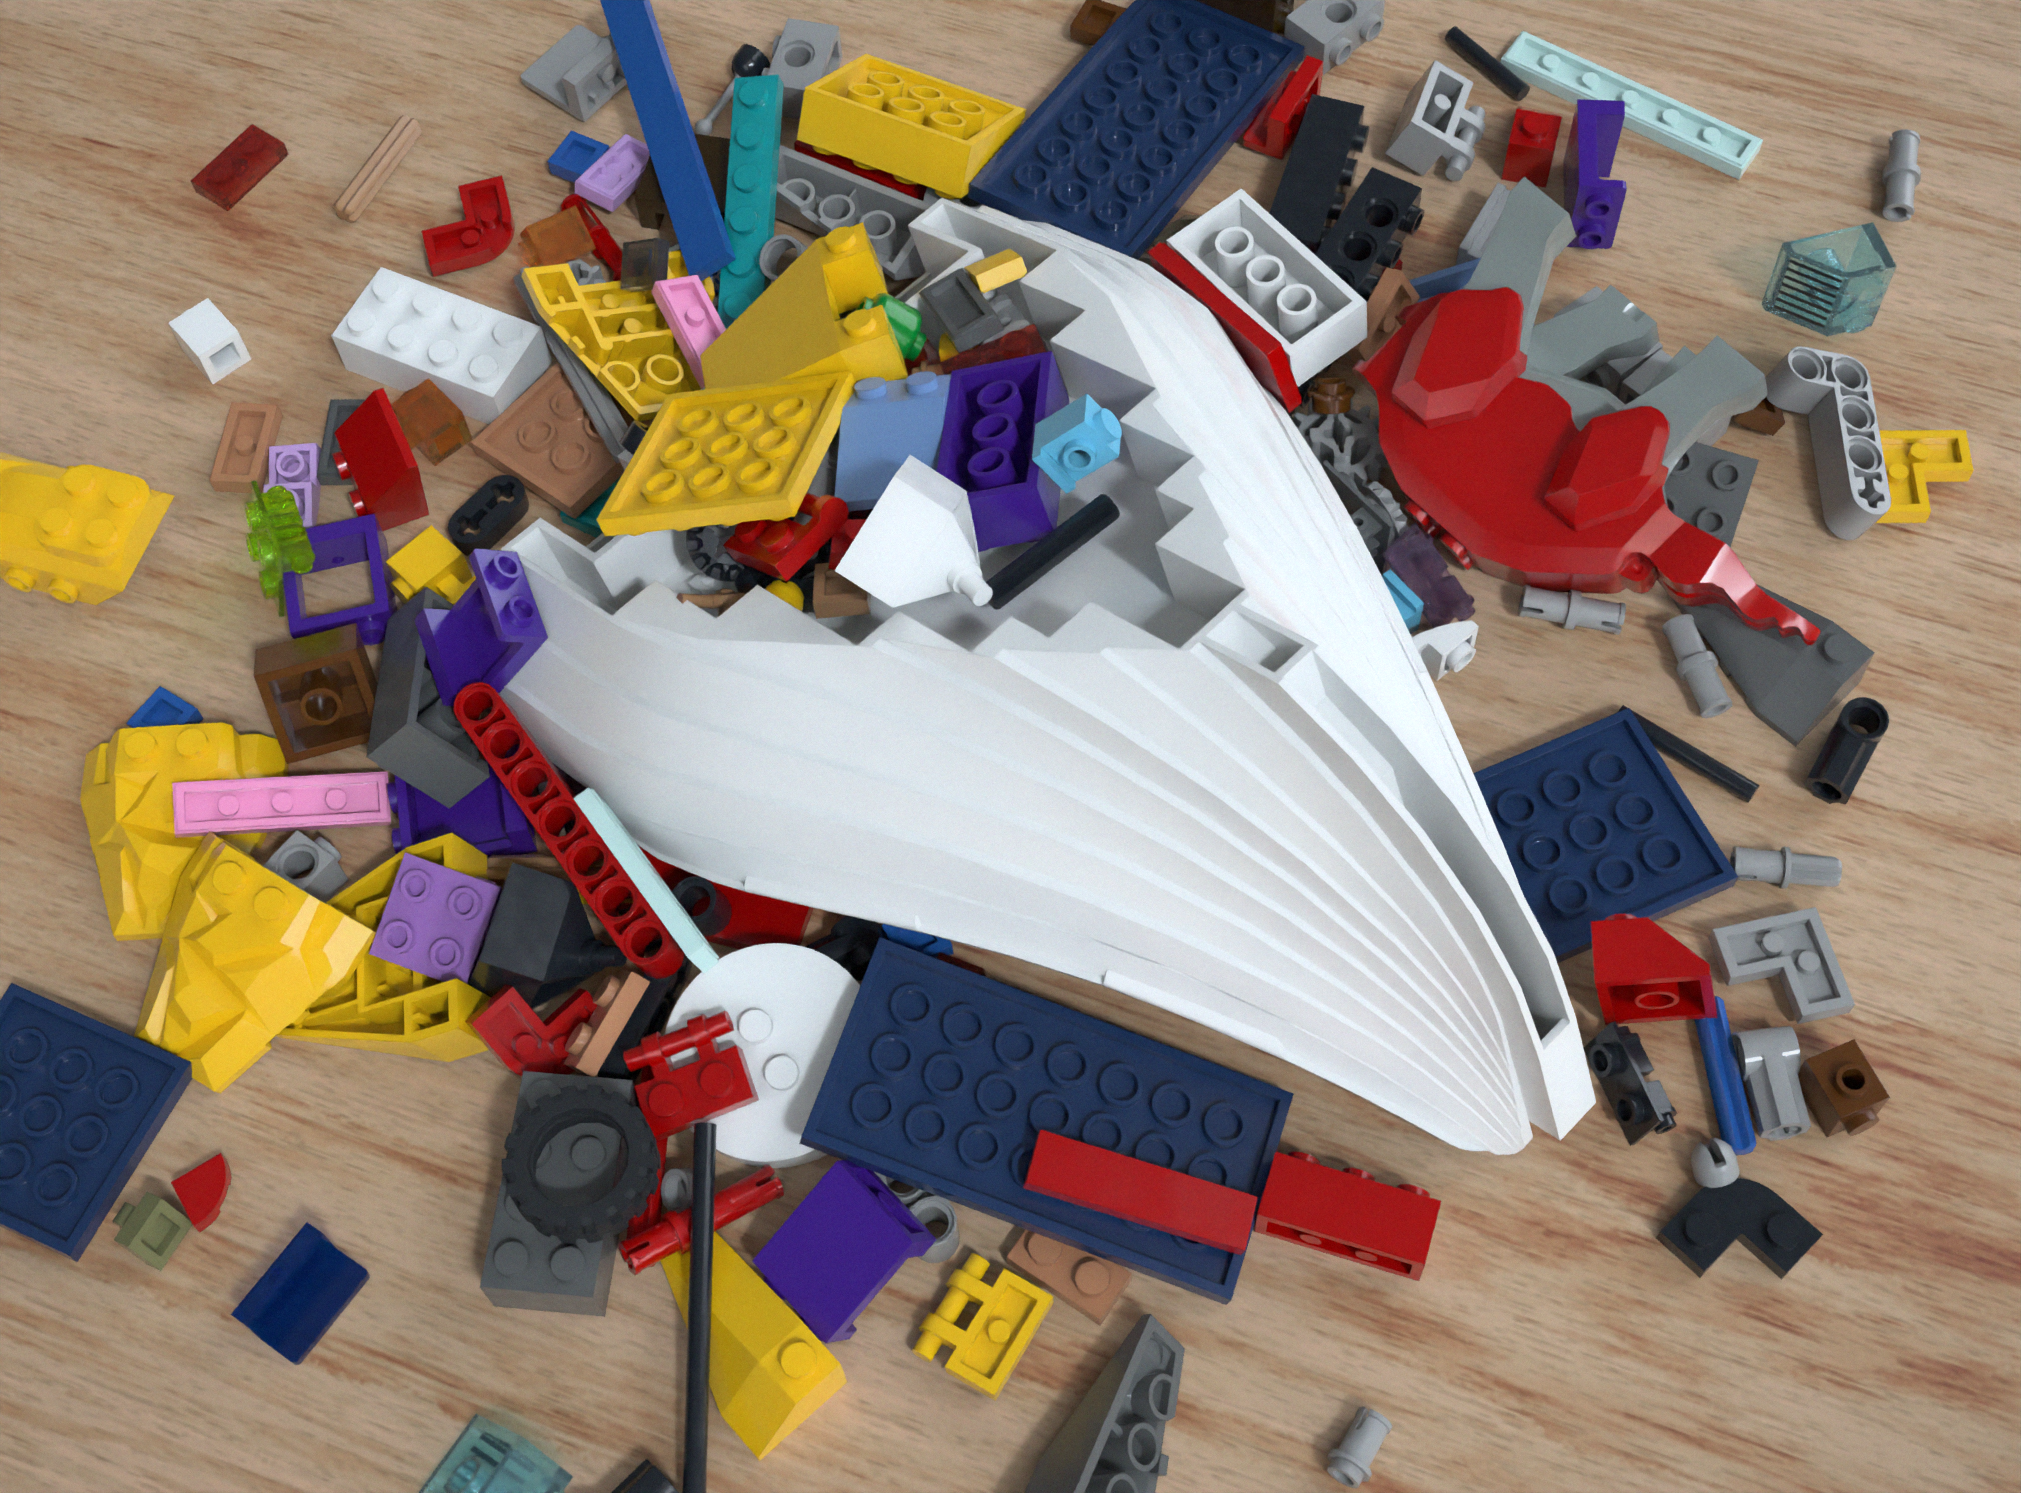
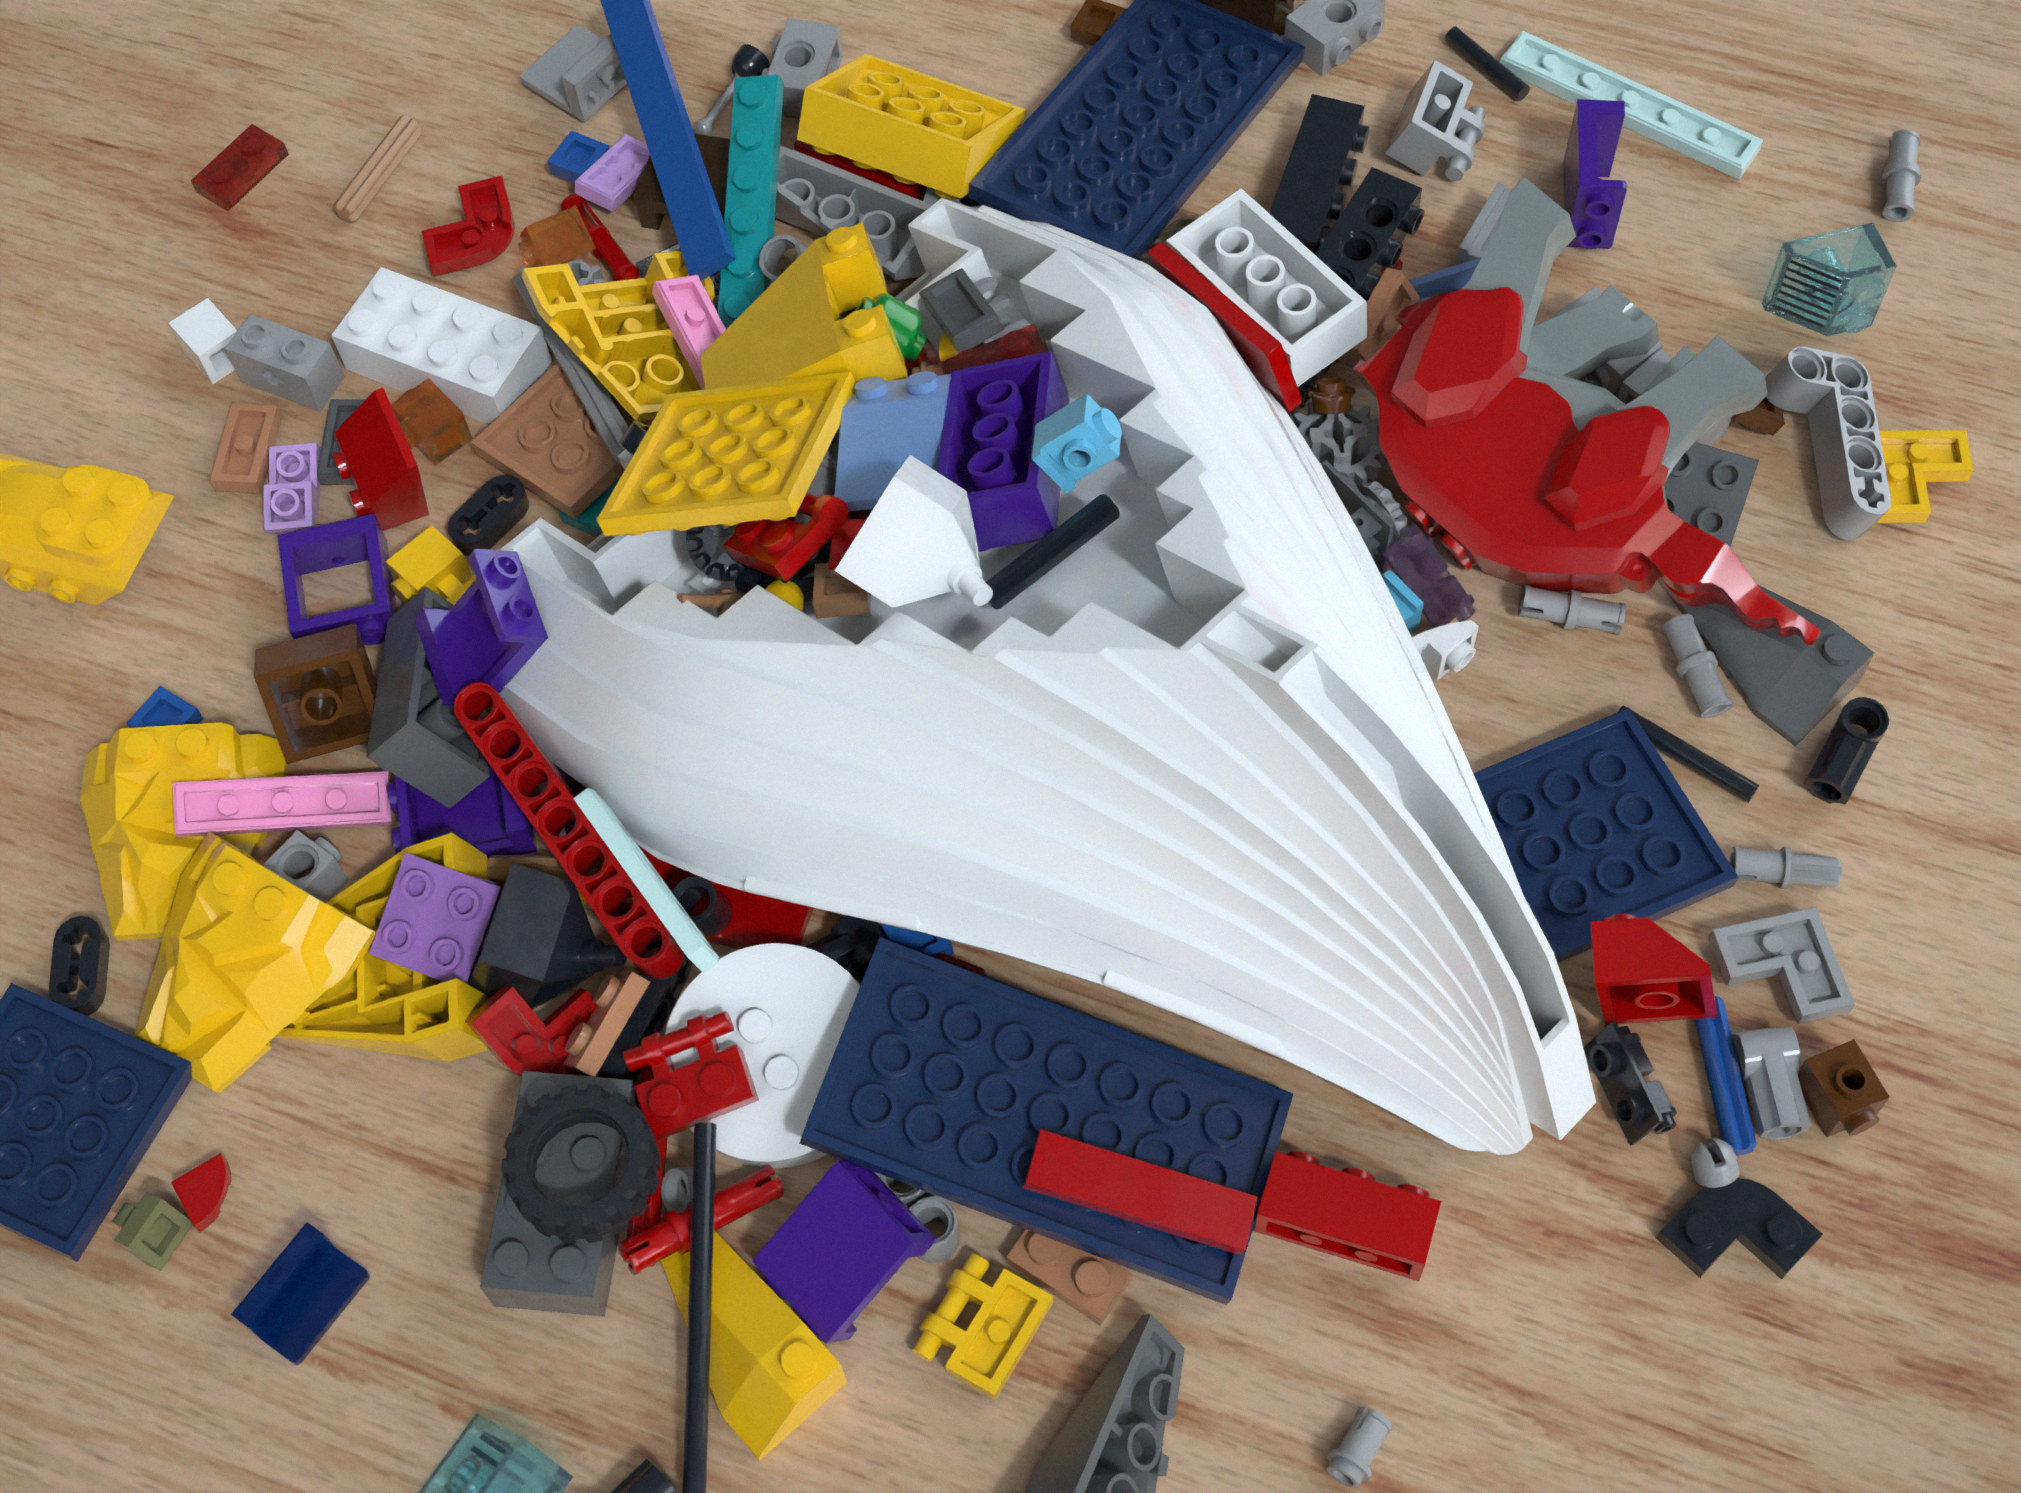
clear neon green hinge [244,480,315,617] -> none
clear smoke tile [620,238,669,293] -> none
yellow tile [964,248,1027,293] -> none
red bracket [1243,55,1324,160] -> none
red slope [1501,106,1563,188] -> none
none -> black beam [49,916,110,1016]
none -> light grey brick [225,314,345,412]

